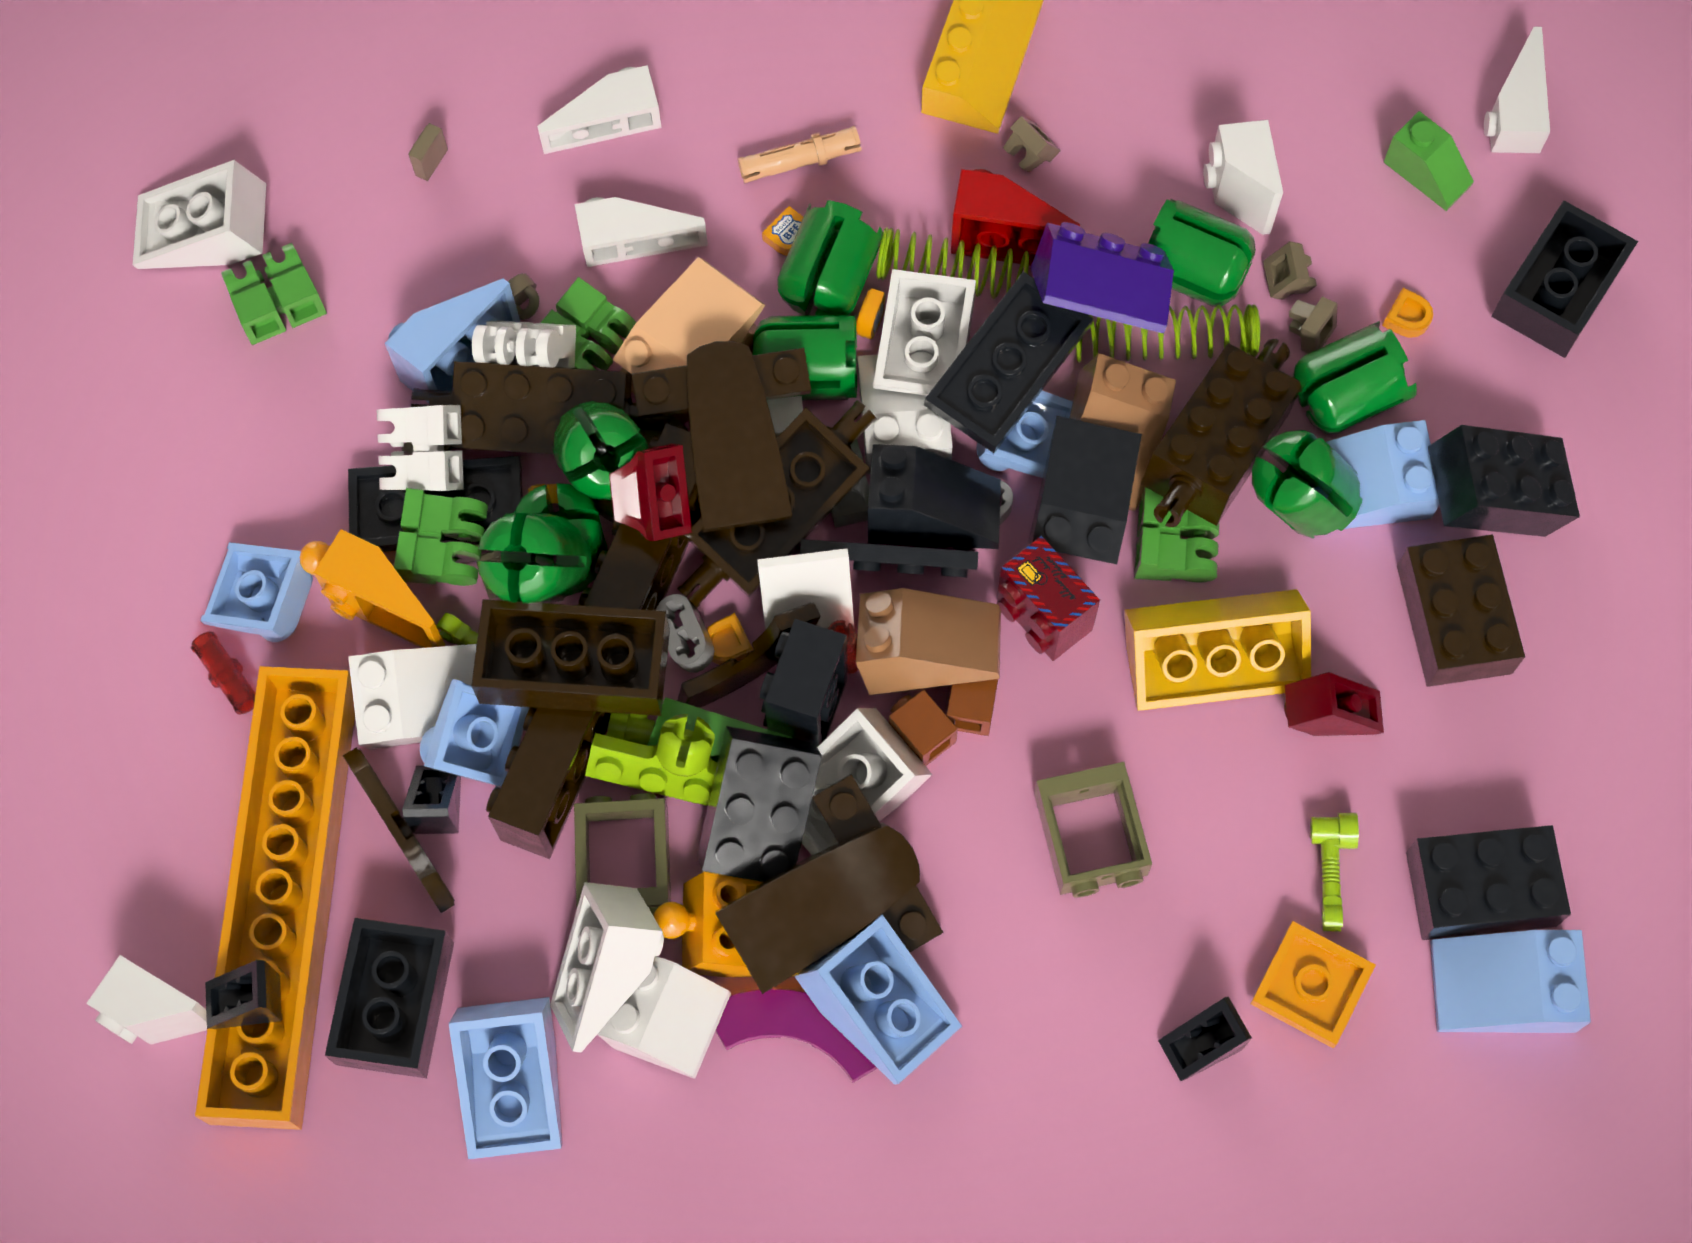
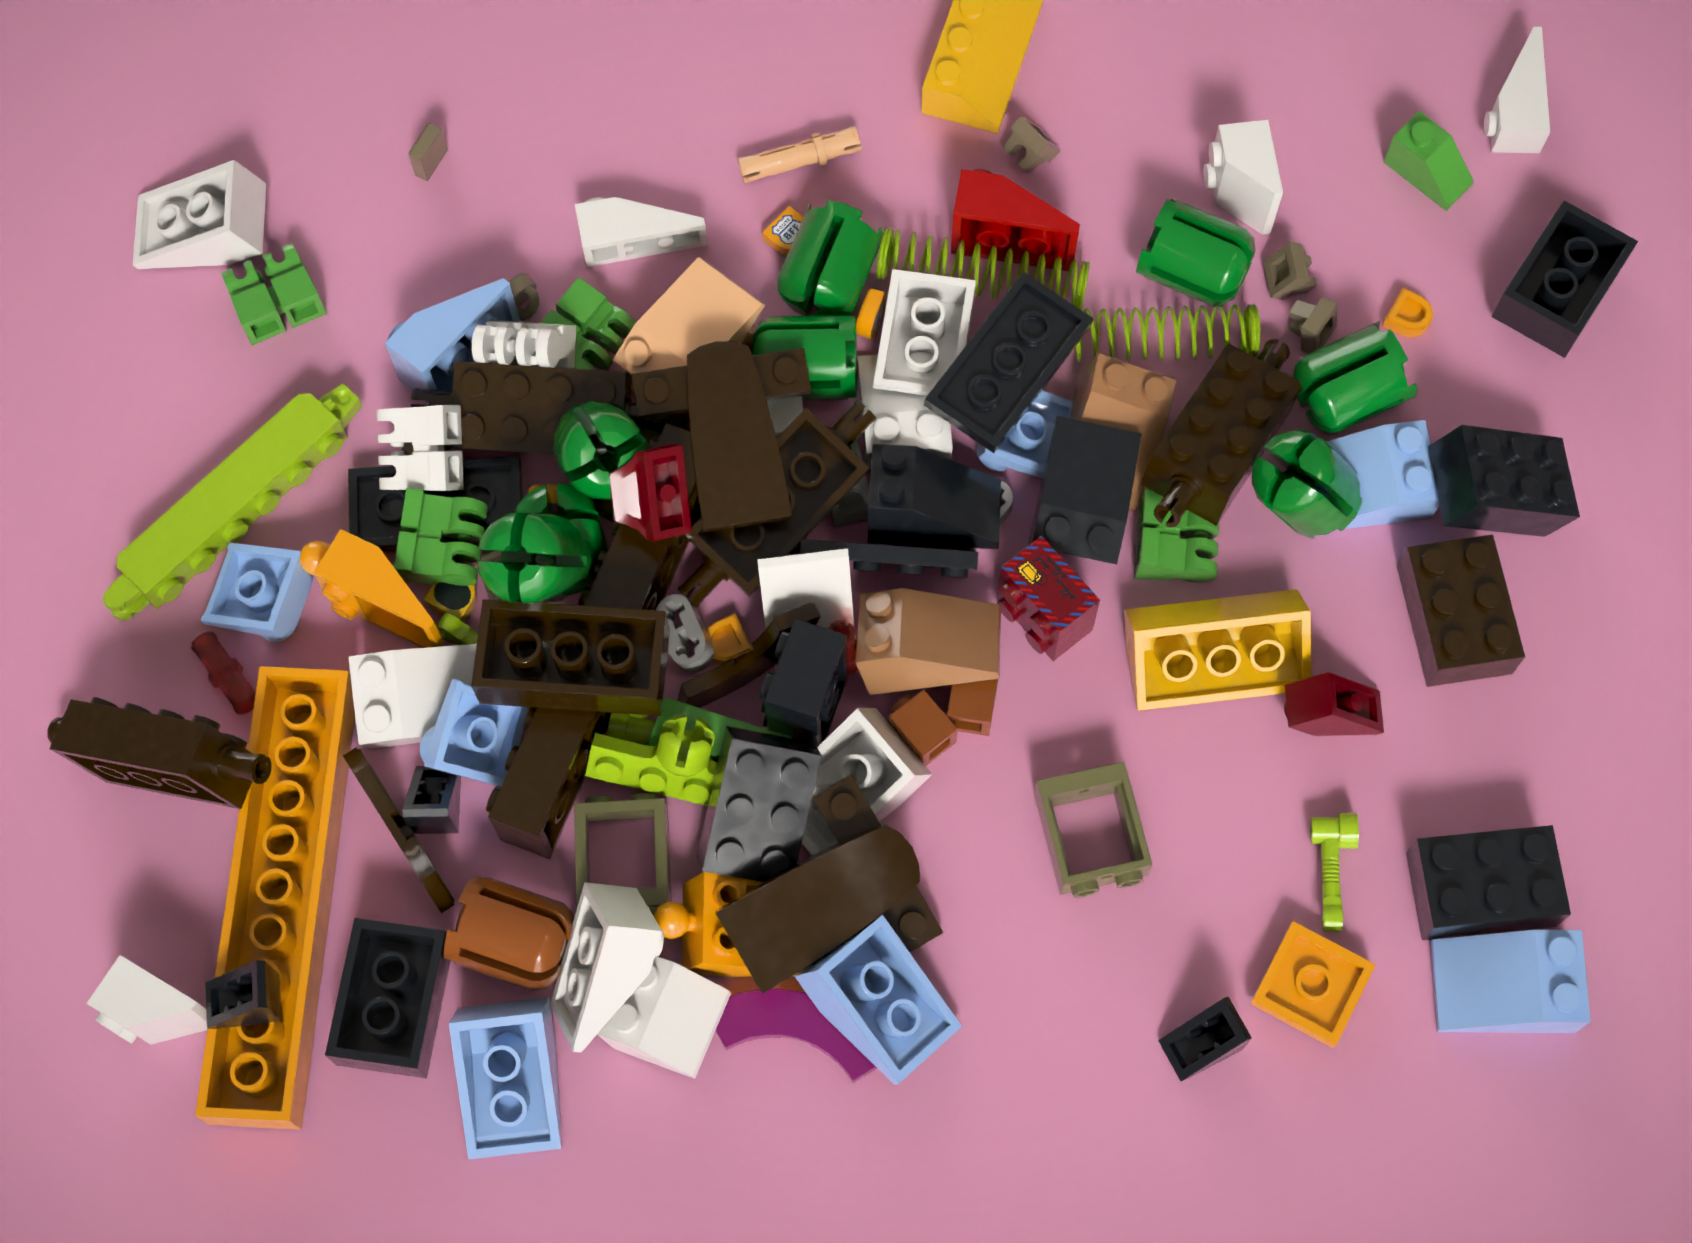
white slope [537,65,662,154] -> none
dark purple slope [1030,222,1174,334] -> none
none -> dark brown brick [47,697,272,809]
none -> lime hinge [102,383,362,622]
none -> tile [424,582,477,623]
none -> dark orange cylinder [444,875,574,991]

